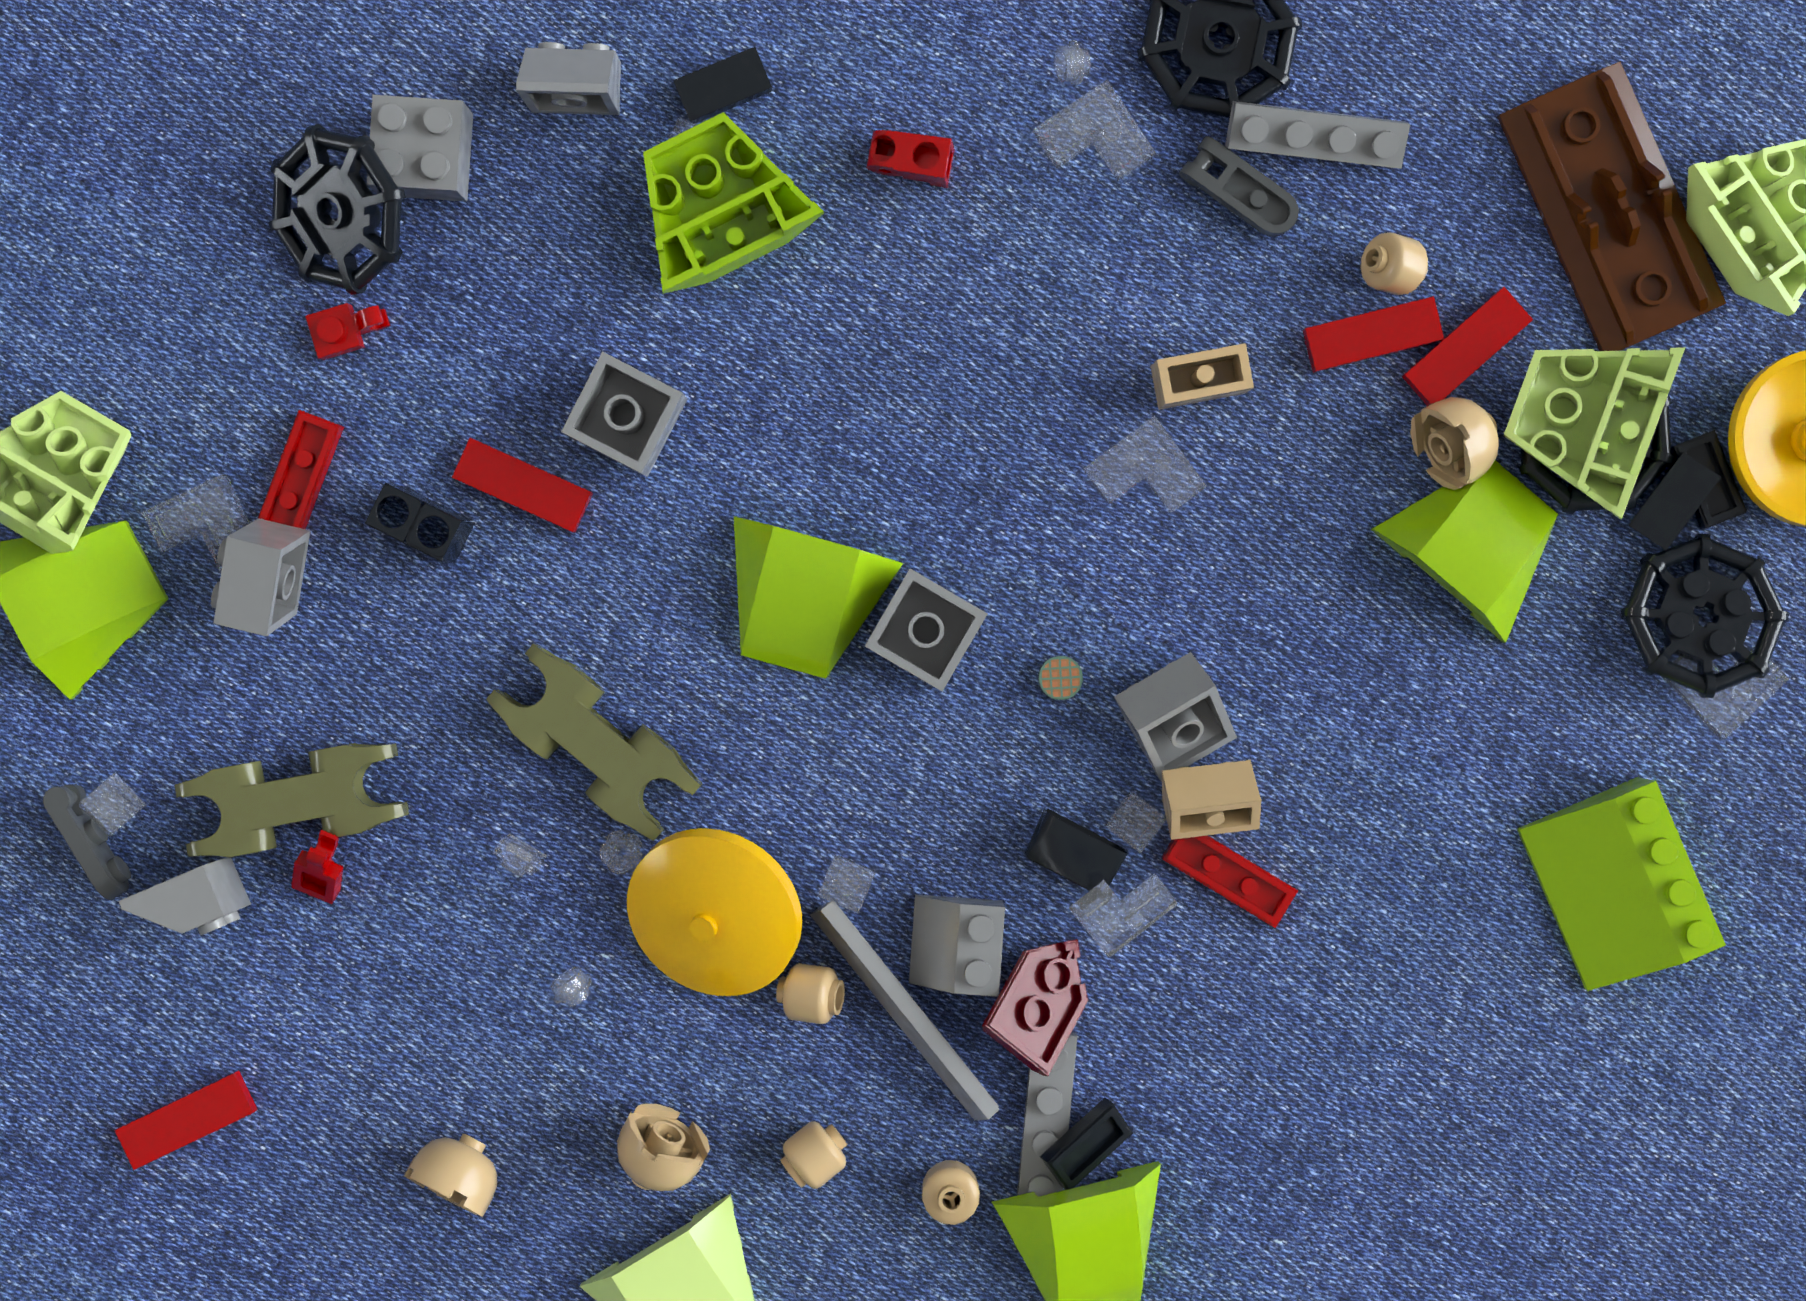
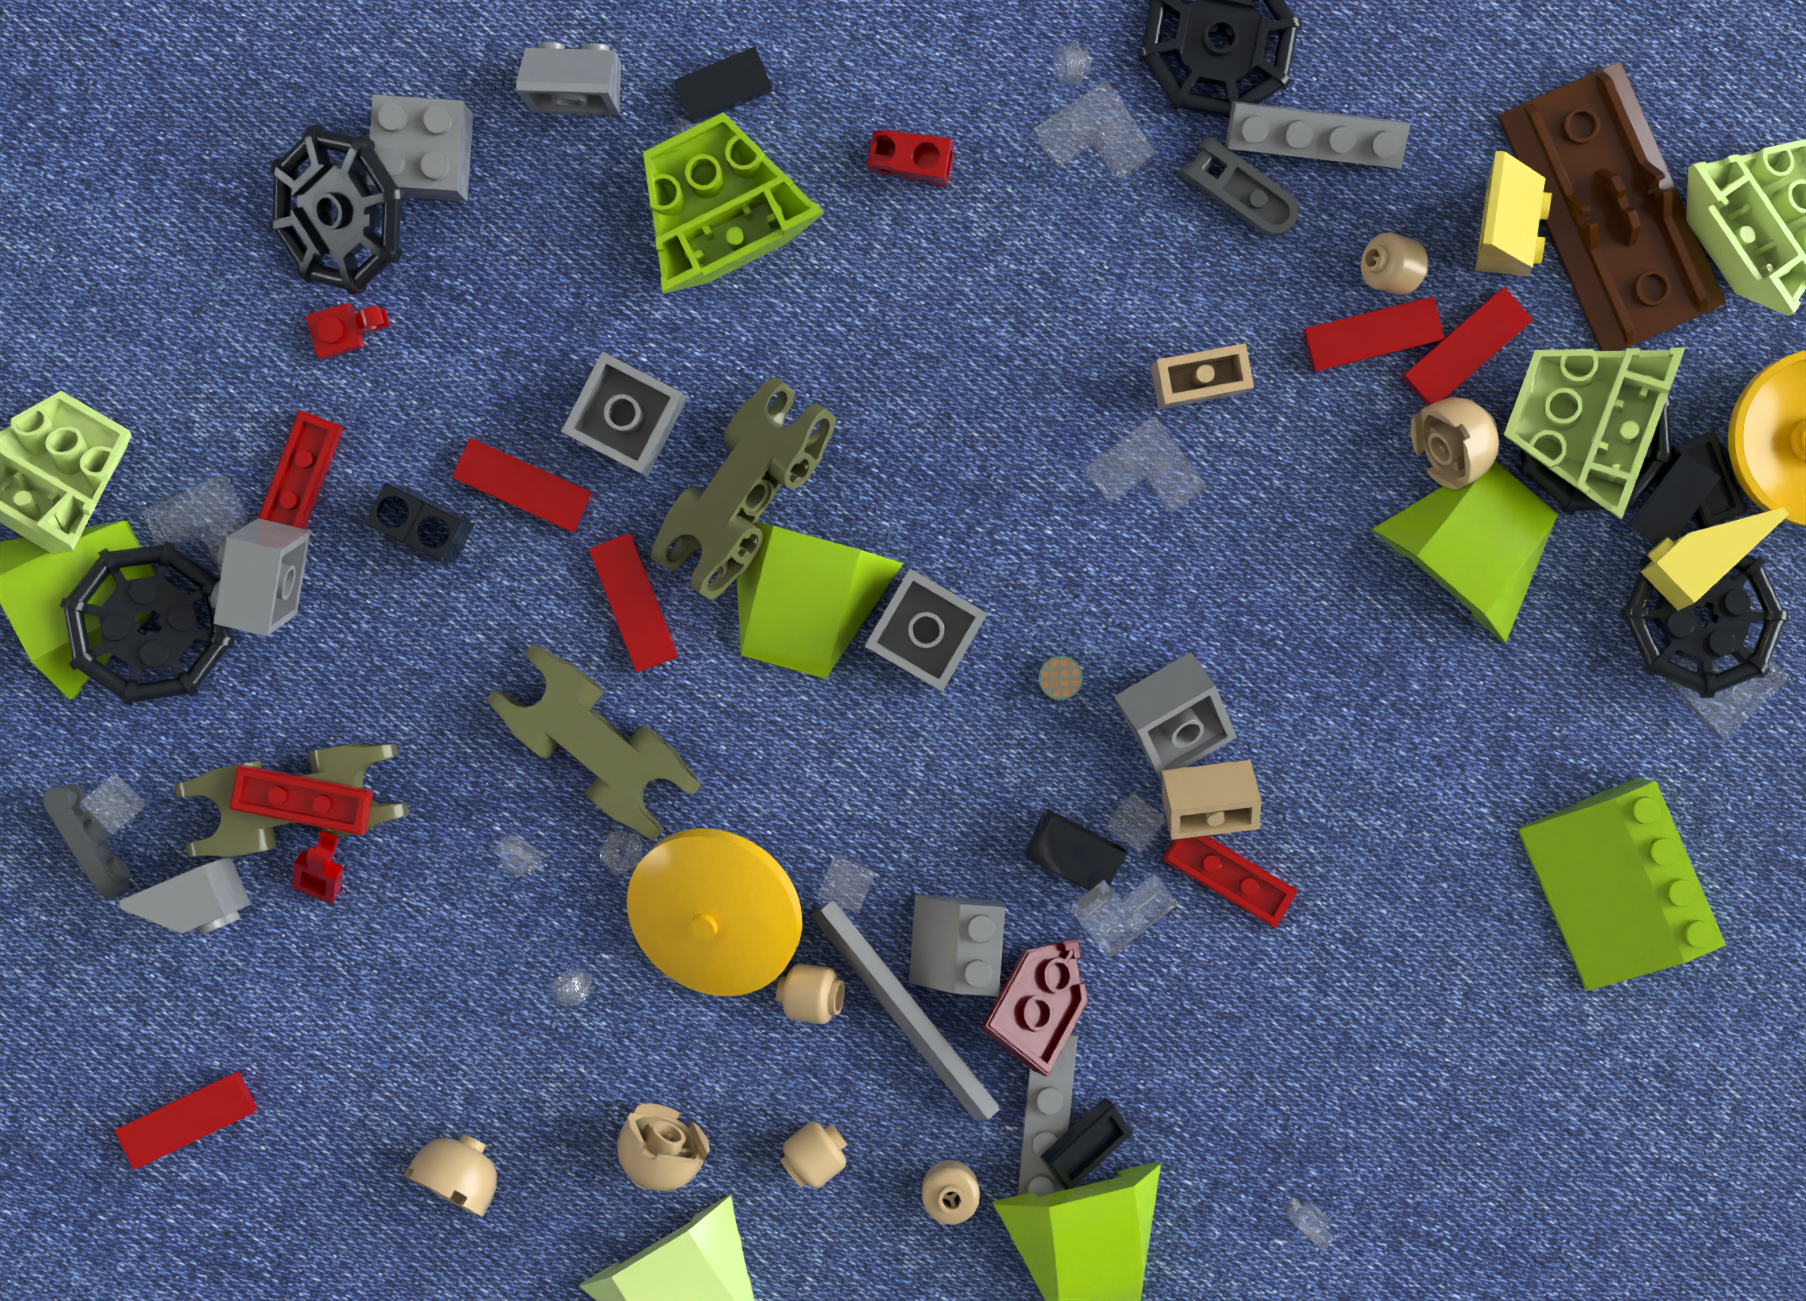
none -> black plate [59,541,235,706]
none -> red tile [229,764,374,835]
none -> red tile [589,533,679,673]
none -> olive piece [651,377,836,600]
none -> clear plate [1283,1197,1336,1252]
none -> light yellow slope [1475,151,1552,276]
none -> light yellow slope [1640,507,1790,611]

